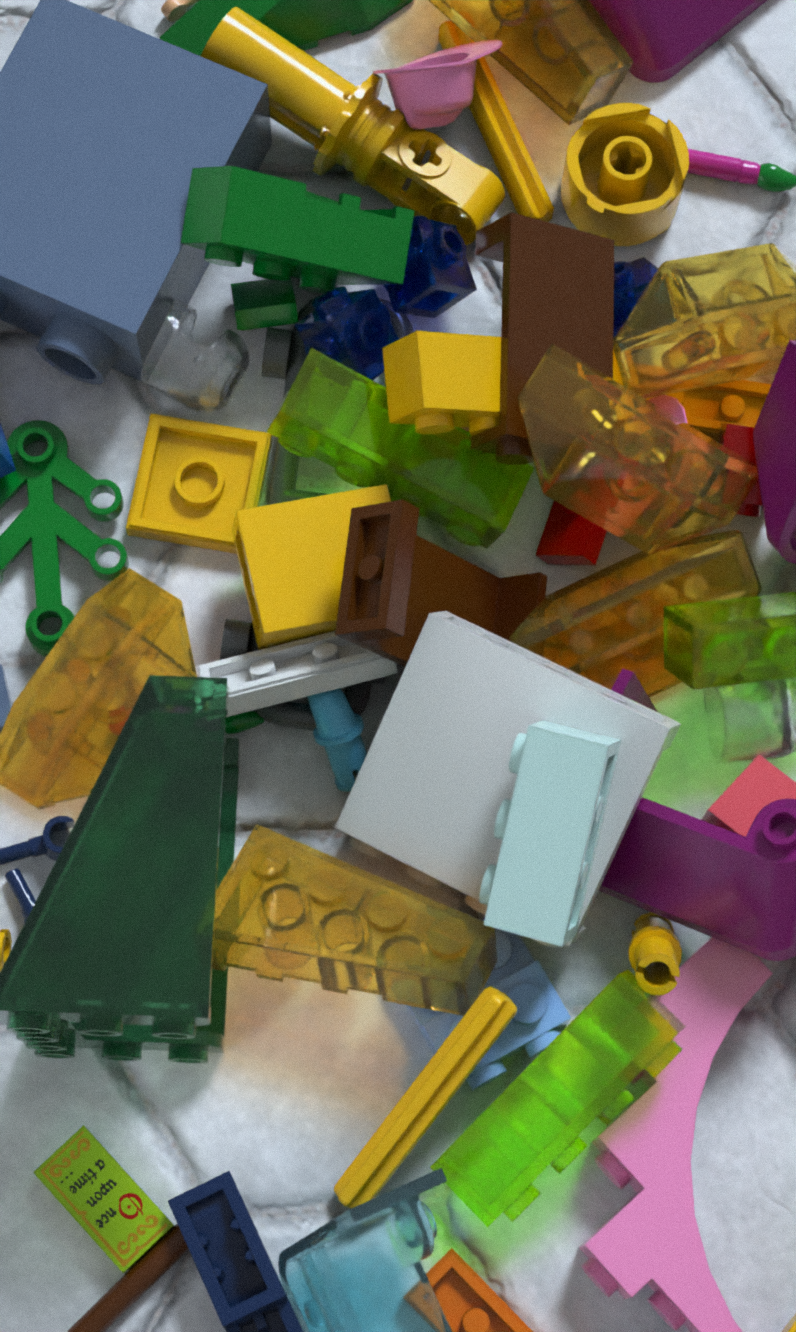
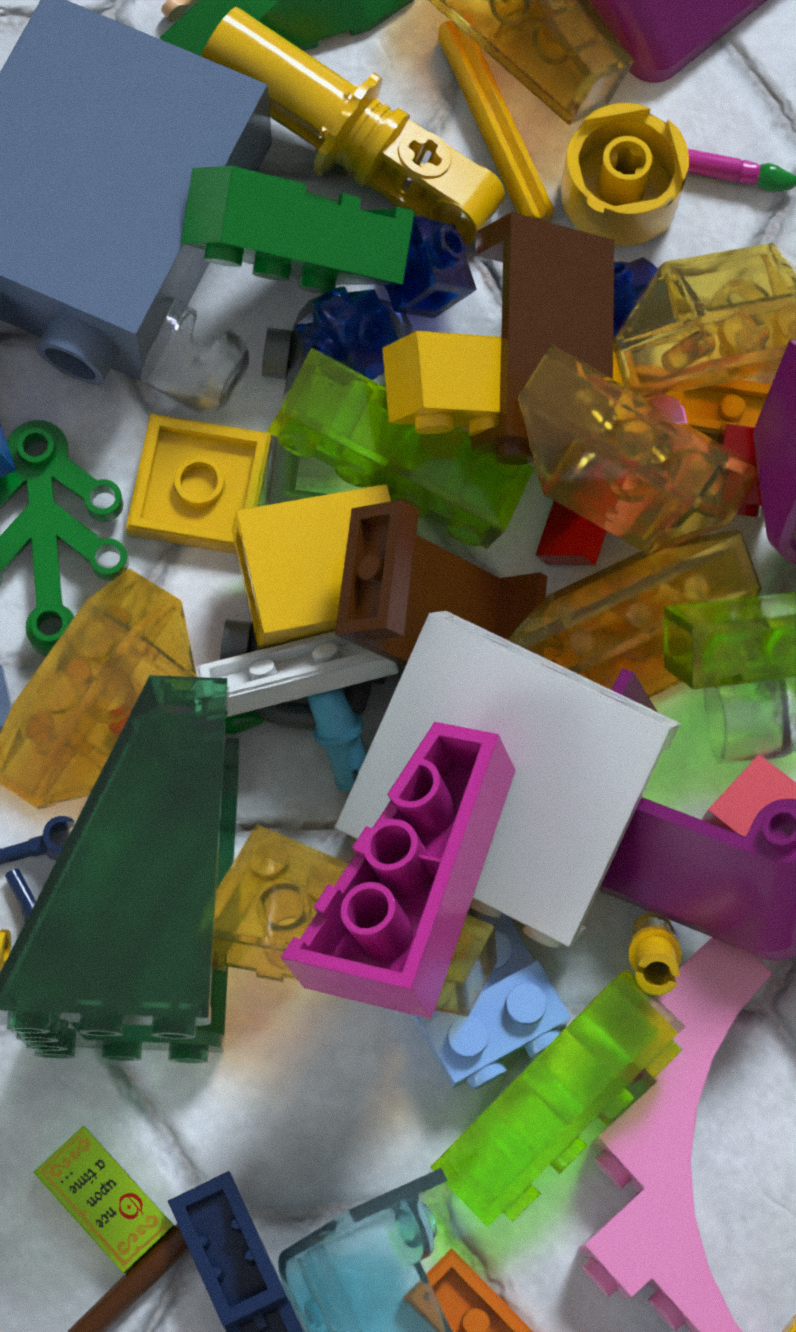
green tile [231,276,298,331] -> none
yellow axle [334,986,517,1213] -> none
bright pink piece [373,40,503,130] -> none
light aqua brick [479,720,621,947] -> none
none -> dark pink wedge [280,722,516,1019]

